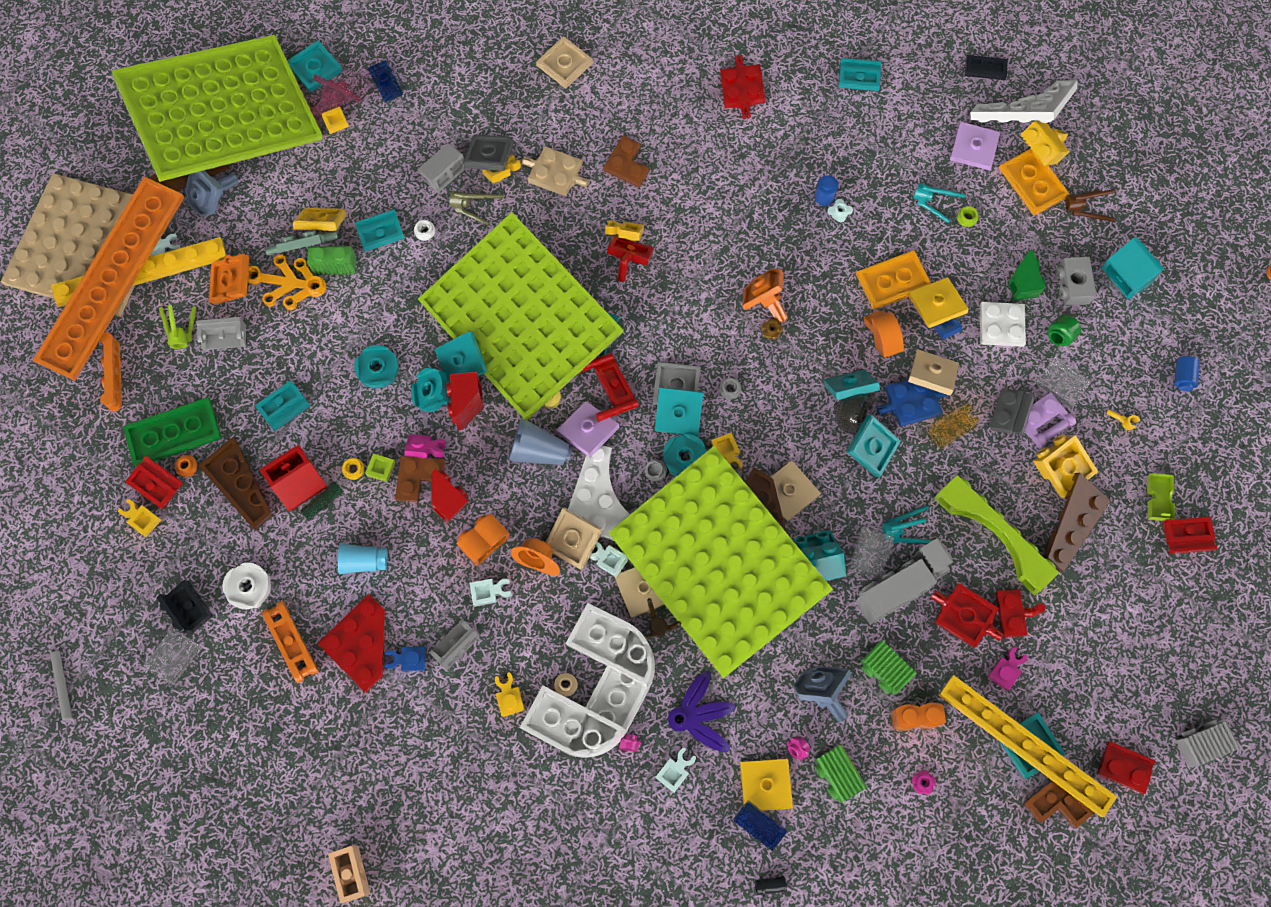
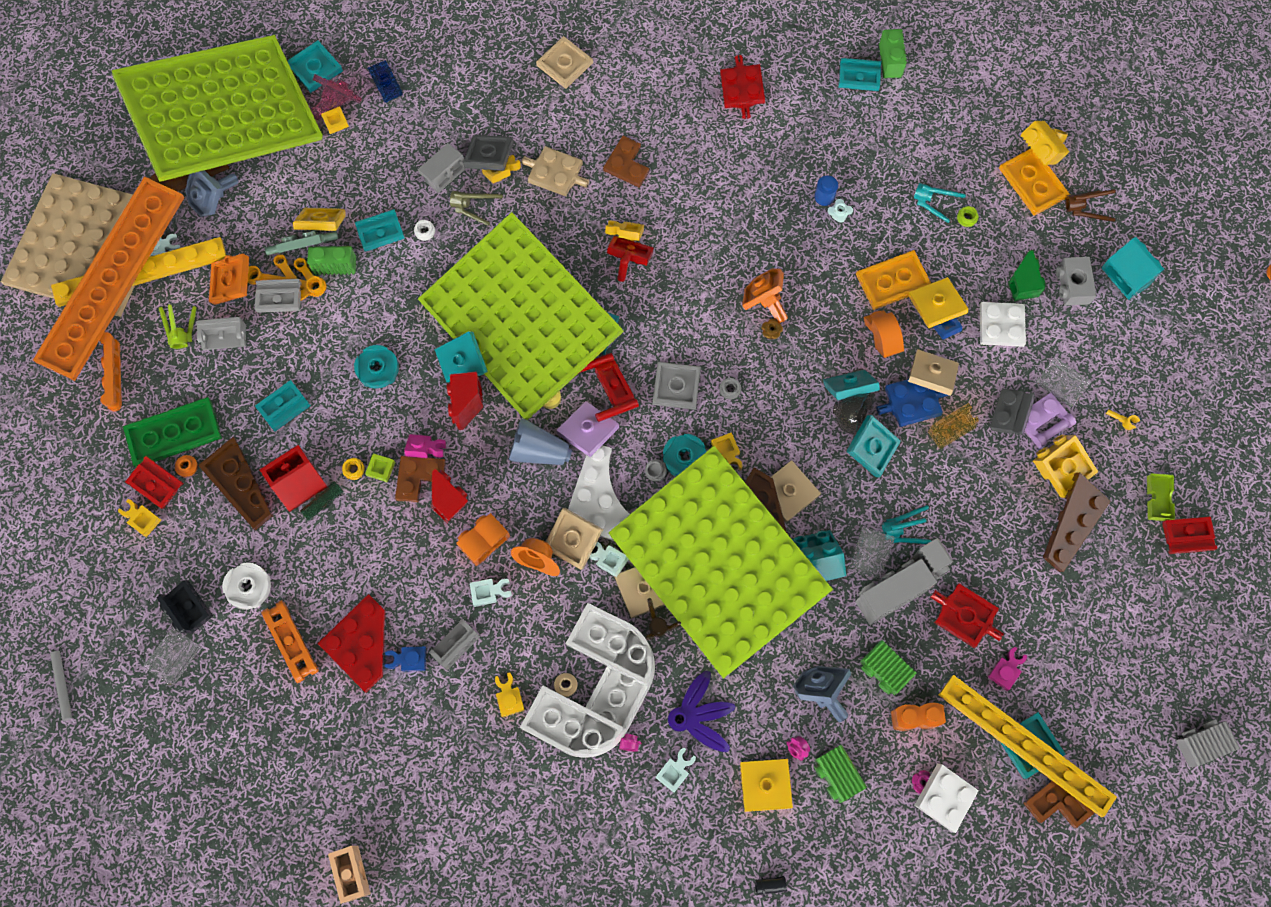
medium azure plant [338,543,388,575] -> none
teal plate [411,368,450,412] -> none
teal plate [655,387,704,436] -> none
clear blue plate [733,800,787,851] -> none
lime arch [934,475,1059,595] -> none
lavender plate [950,122,1000,170] -> none
black plate [965,55,1008,80] -> none
white plate [970,80,1077,123] -> none
red plate [995,589,1046,638] -> none
green head [1047,314,1081,347] -> none
red plate [1097,741,1156,794] -> none
blue brick [1174,356,1200,391] -> none
none -> light grey plate [255,279,301,313]
none -> bright green brick [879,29,907,78]
none -> white plate [914,763,978,833]

